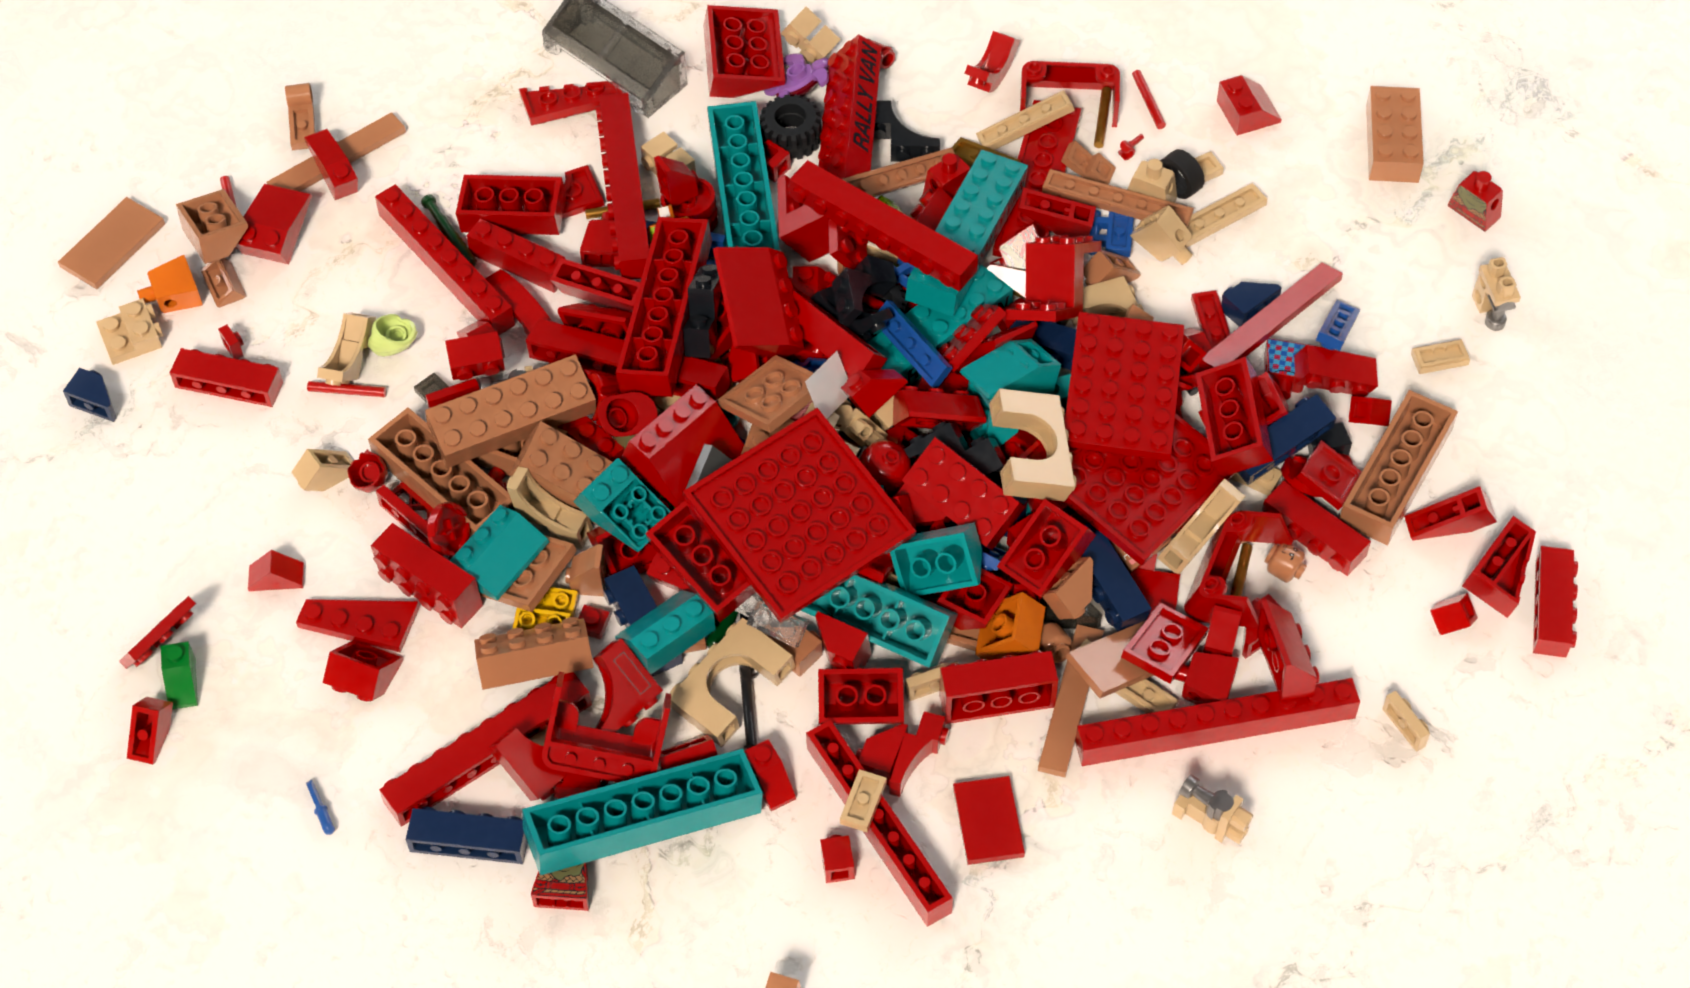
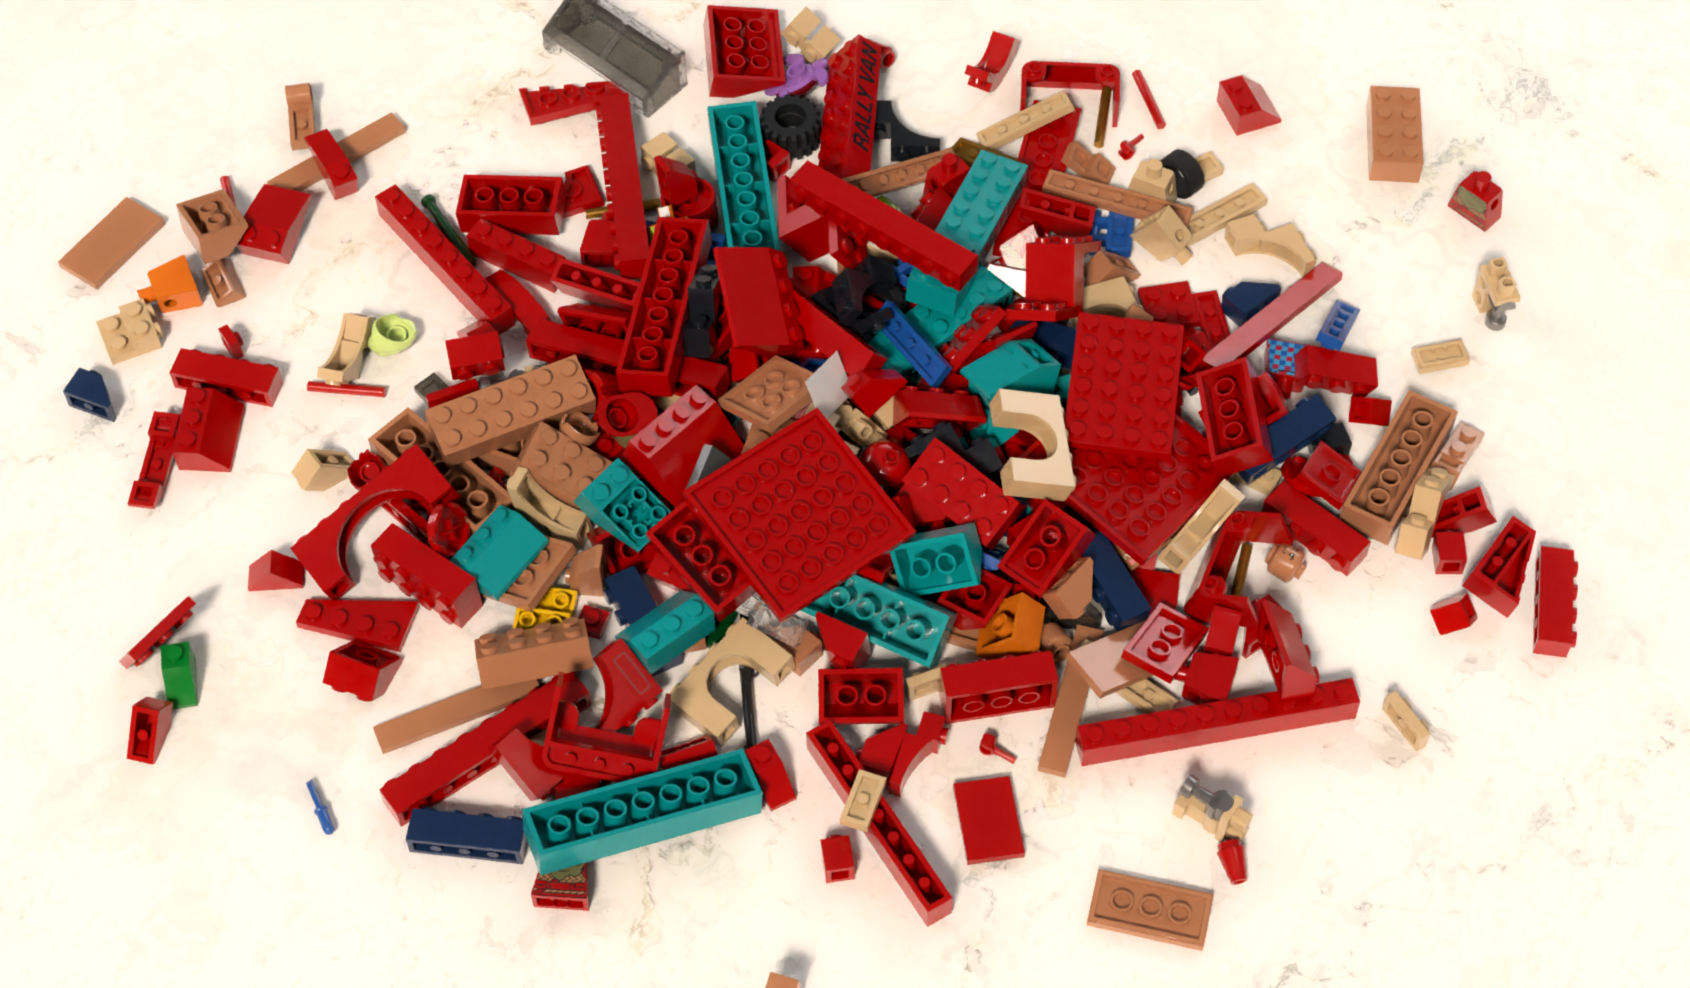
none -> red slope [127,411,180,509]
none -> red slope [172,387,245,472]
none -> red arch [290,444,461,600]
none -> nougat tile [373,679,540,754]
none -> nougat hair [559,411,601,447]
none -> red hand [979,733,1017,764]
none -> nougat tile [1087,869,1214,951]
none -> red plate [1137,281,1200,329]
none -> red cone [1217,839,1248,885]
none -> tan arch [1224,214,1316,277]
none -> tan arch [1395,467,1455,560]
none -> nougat plate [1430,422,1485,491]
none -> red brick [1432,530,1467,574]

